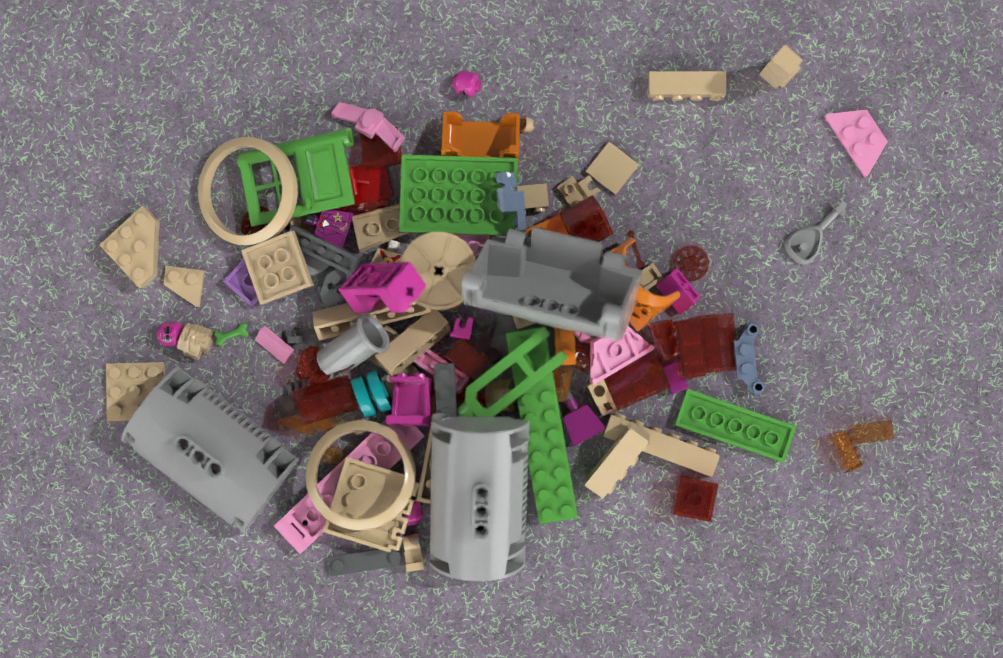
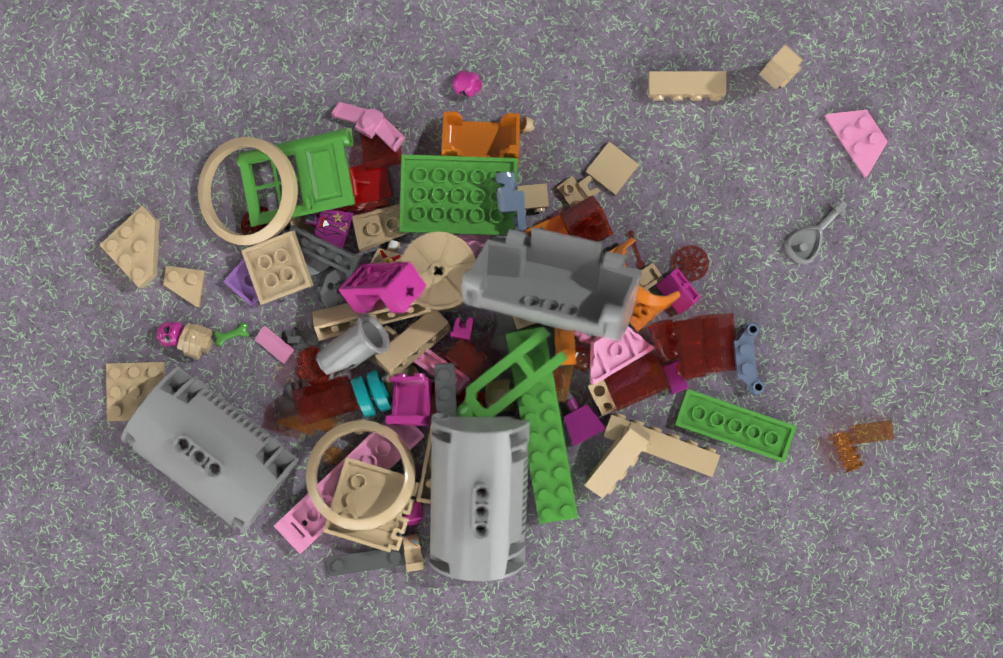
clear red brick [670,475,718,522] -> none

